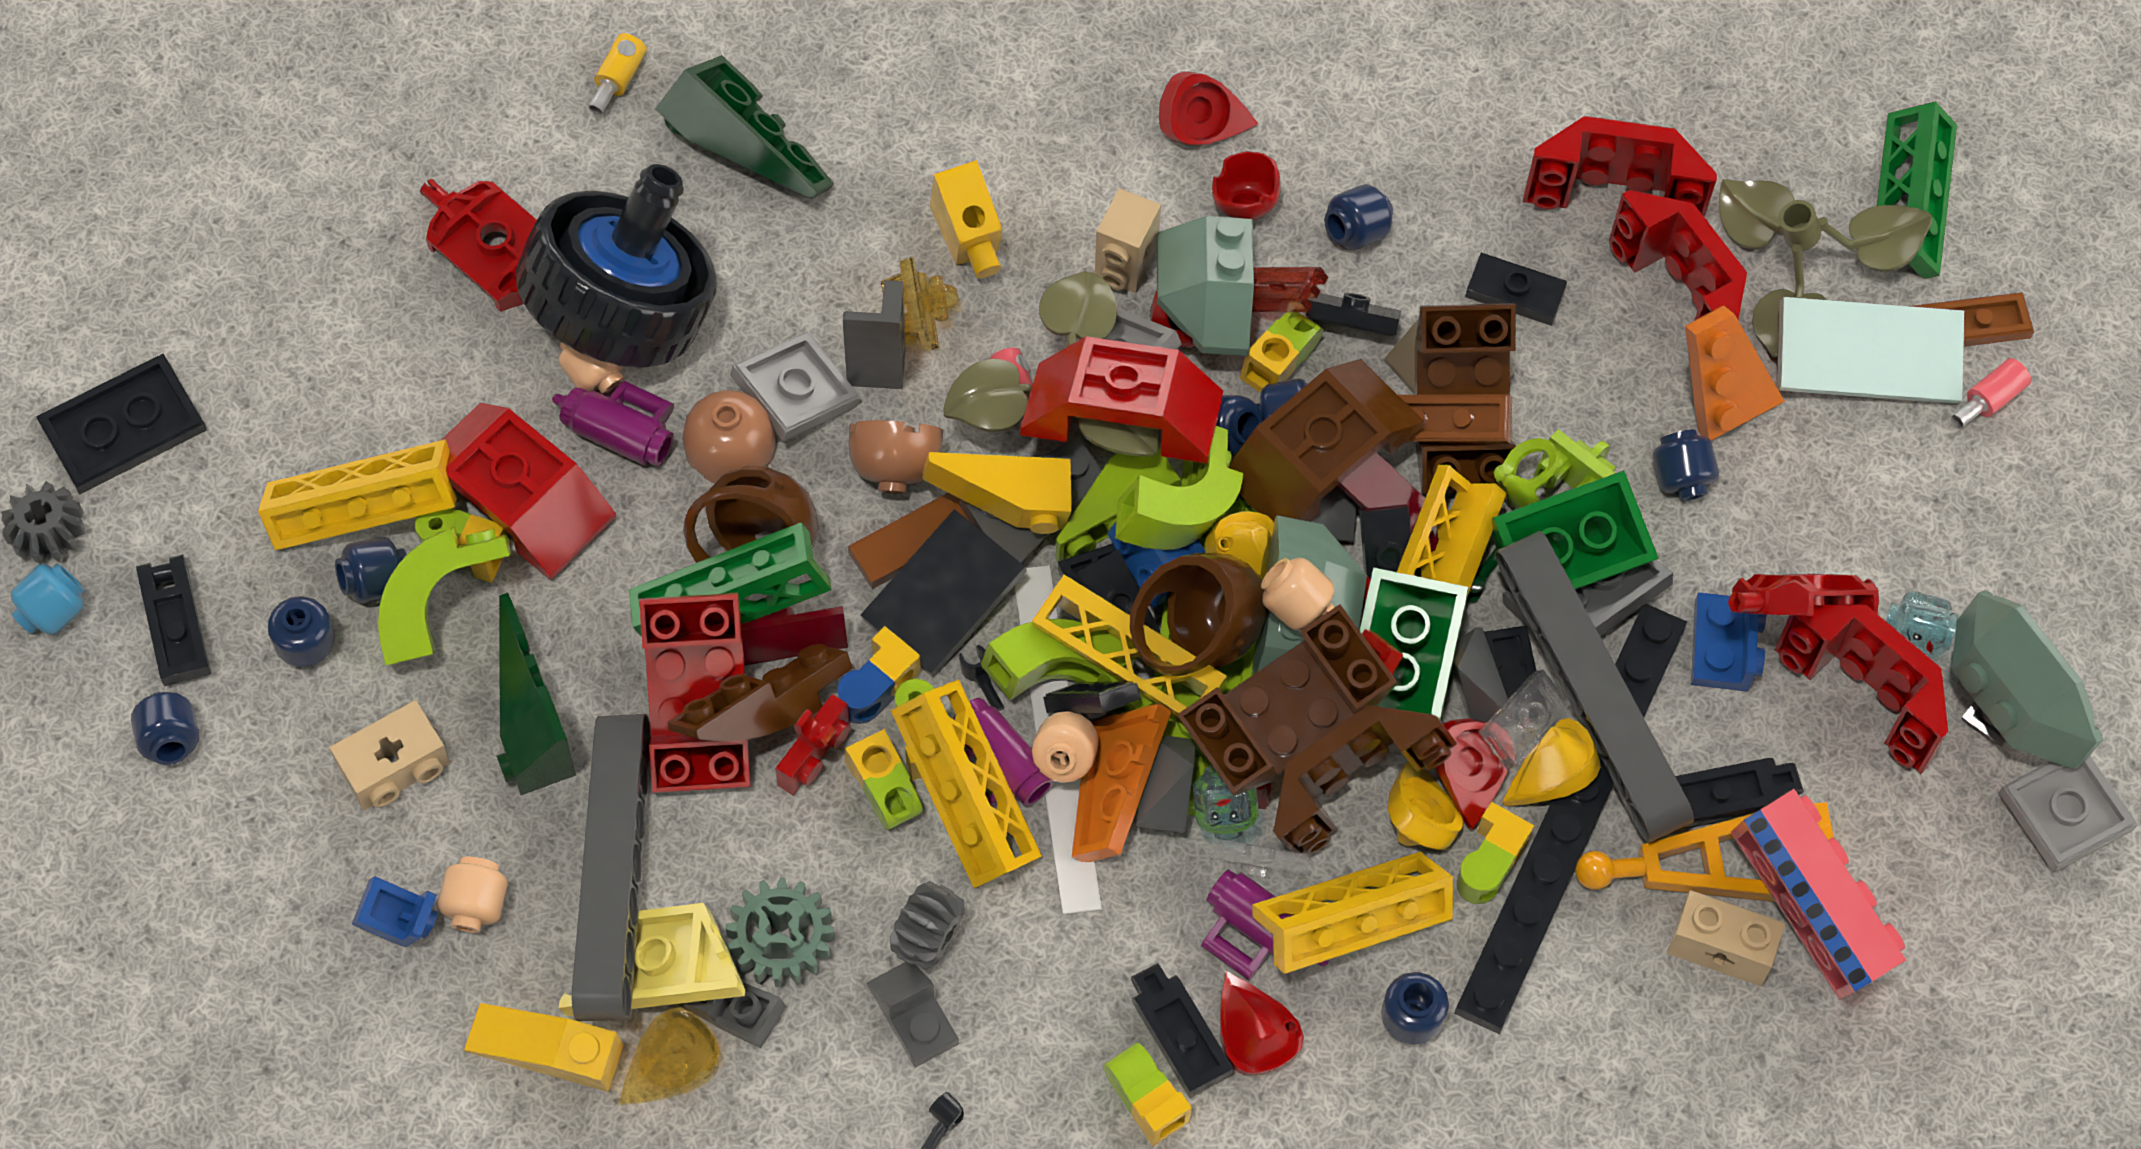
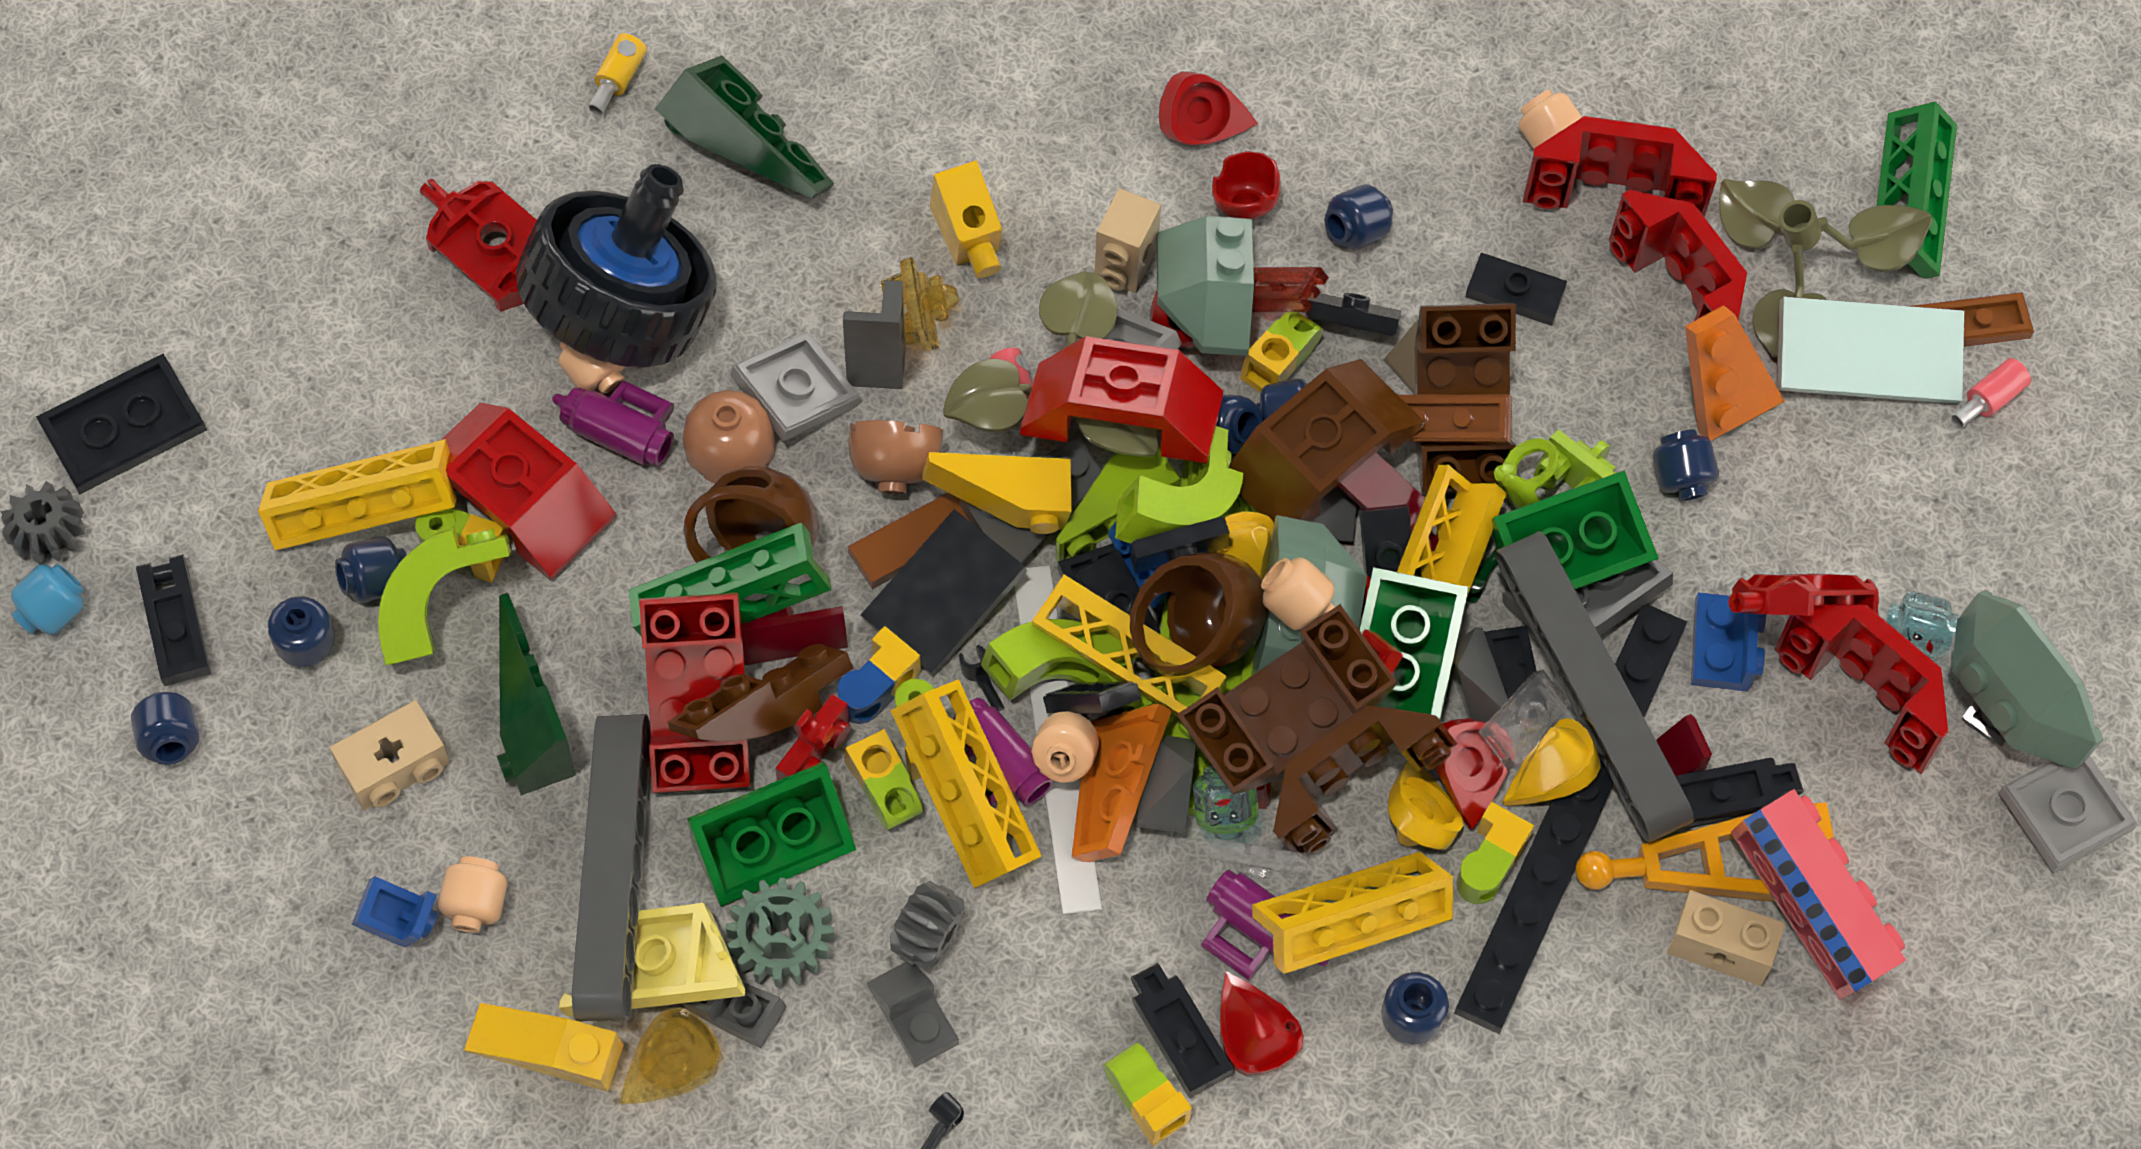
none -> green slope [687,762,856,906]
none -> black plate [1131,516,1230,573]
none -> light nougat head [1519,89,1583,149]
none -> dark red slope [1656,714,1712,776]

